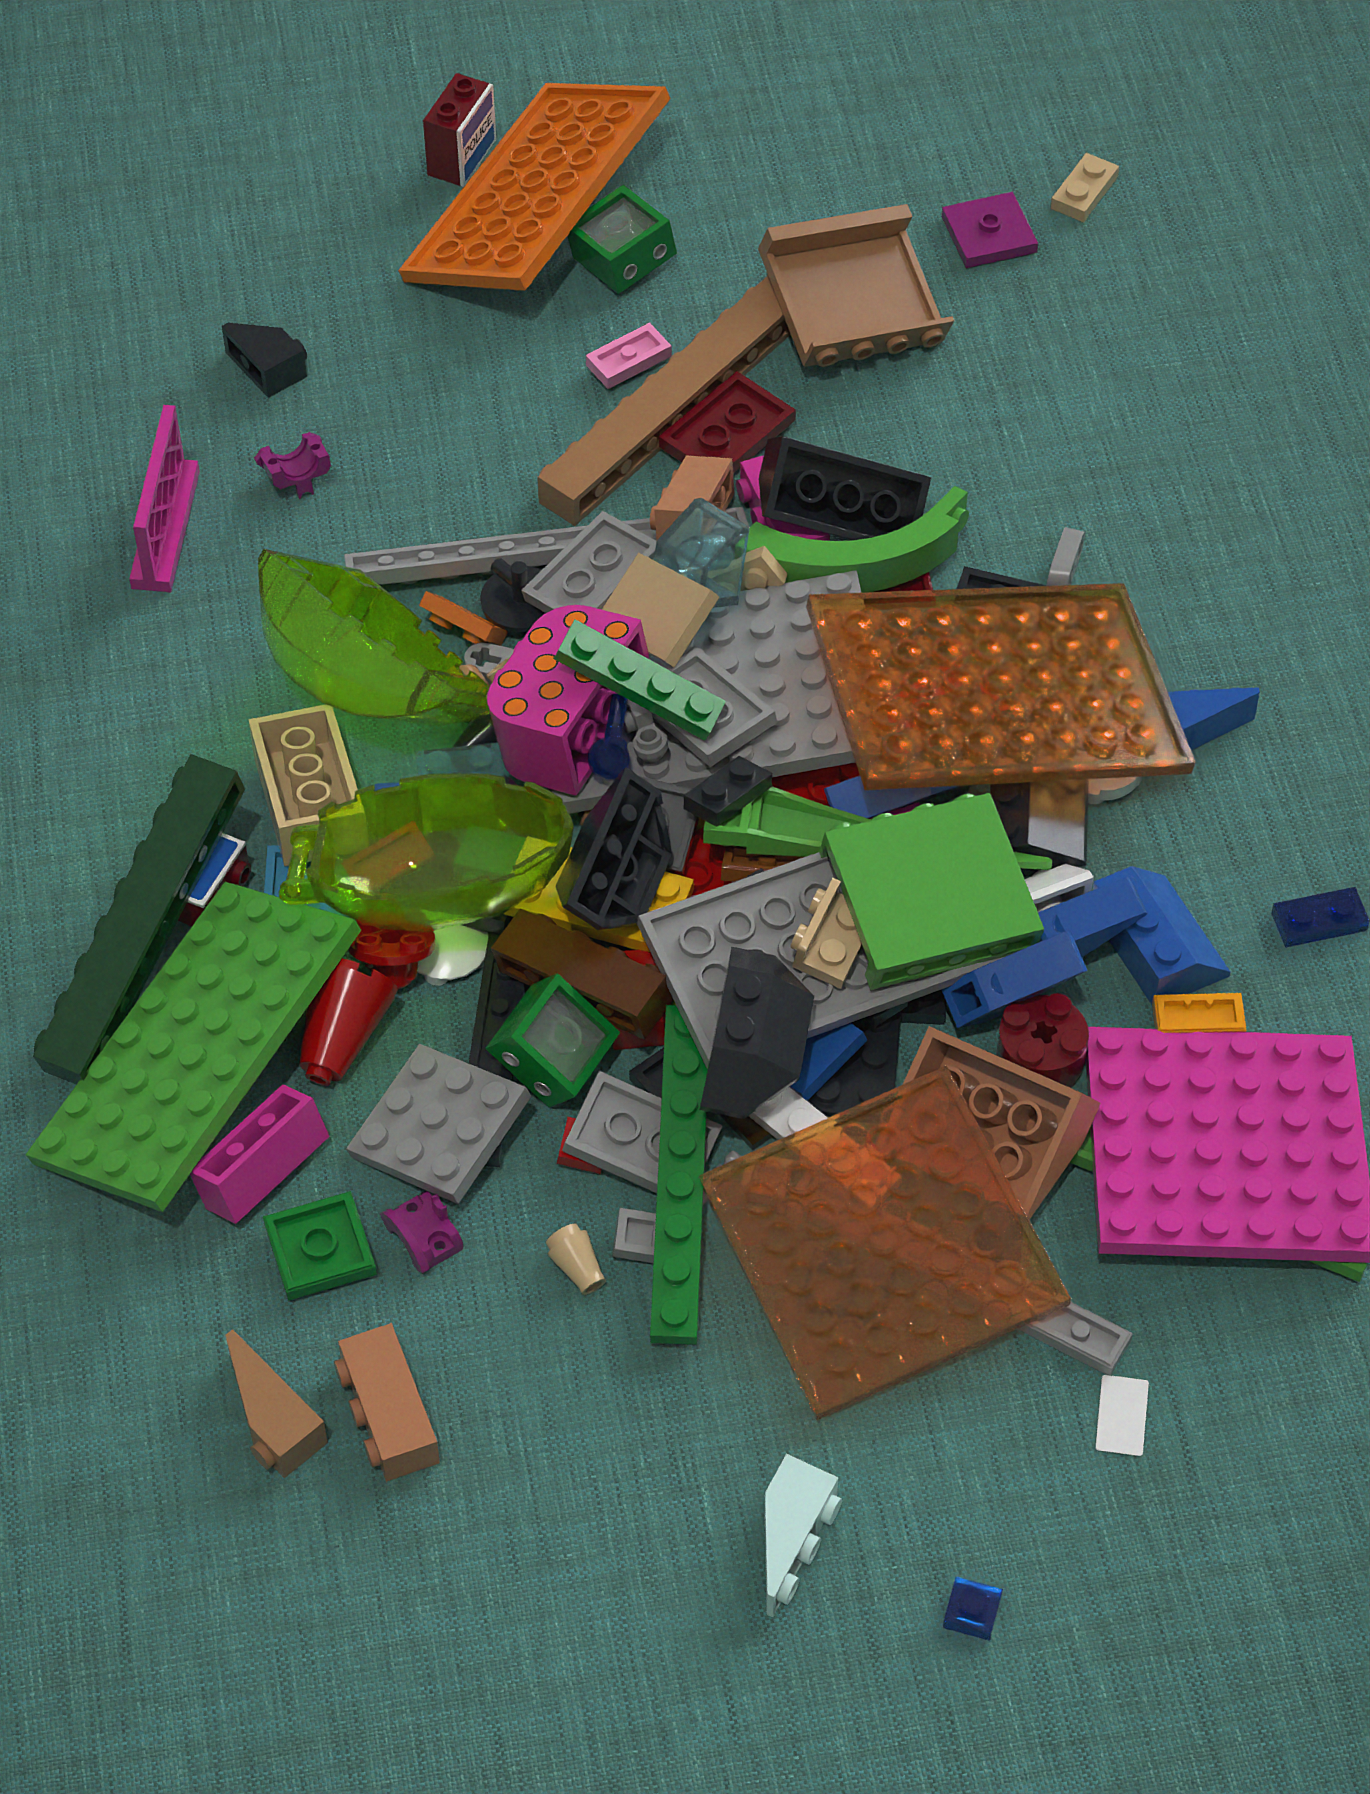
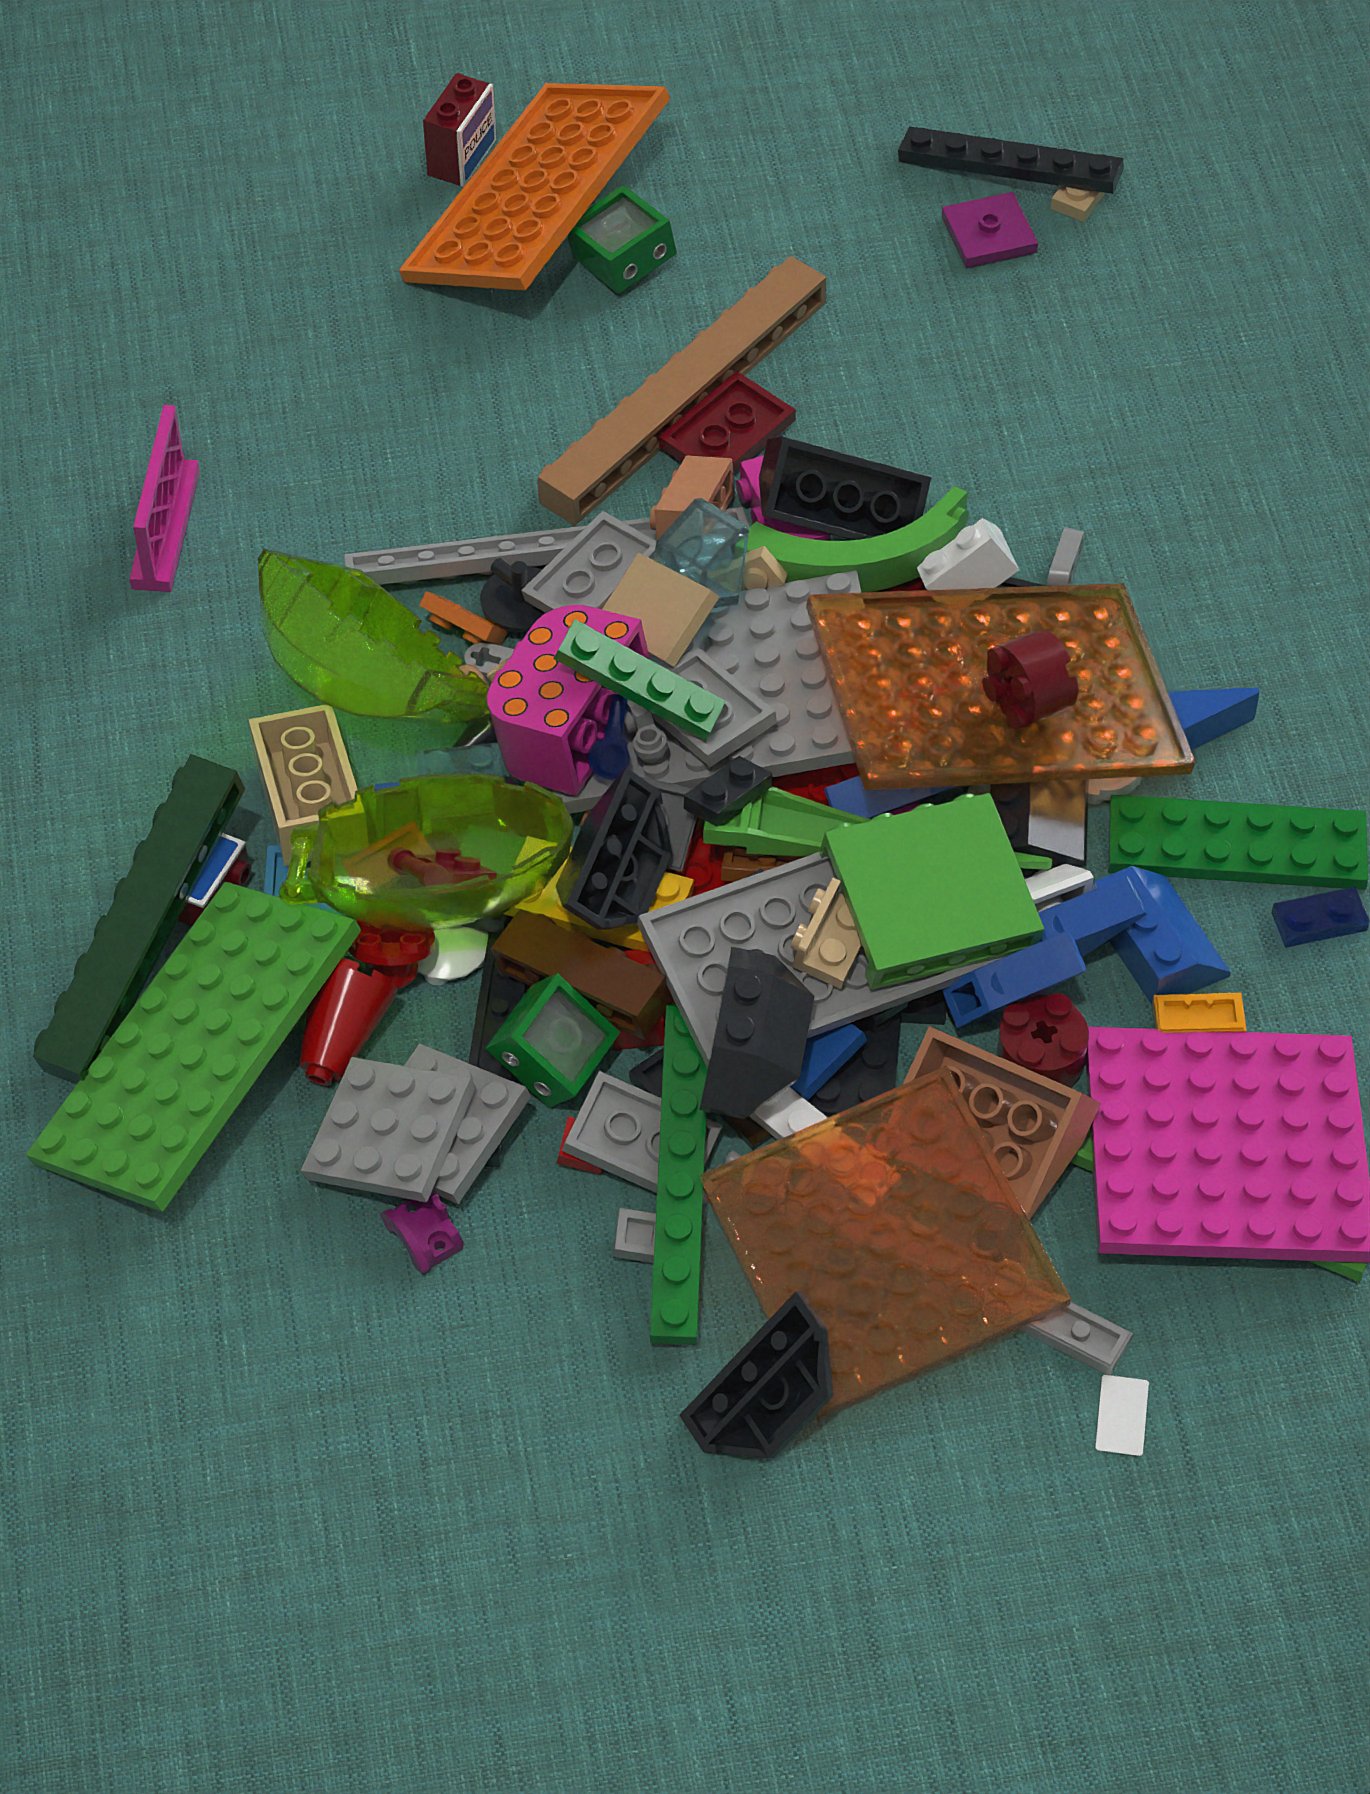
dark pink brick [190,1084,330,1224] -> none
black slope [222,322,307,398] -> none
medium nougat slope [225,1329,328,1478] -> none
magenta piece [254,432,331,499] -> none
green plate [263,1191,377,1301] -> none
nougat brick [334,1323,440,1482] -> none
tan cone [546,1223,606,1295] -> none
bright pink plate [586,323,672,389] -> none
medium nougat panel [758,204,954,367] -> none
light aqua slope [764,1454,842,1617] -> none
clear blue plate [943,1577,1003,1641] -> none
none -> light grey plate [301,1057,476,1202]
none -> dark red plate [387,847,497,891]
none -> black wedge [679,1291,833,1458]
none -> black plate [898,126,1124,194]
none -> white slope [917,518,1019,619]
none -> dark red brick [982,629,1078,730]
none -> green plate [1108,794,1368,890]

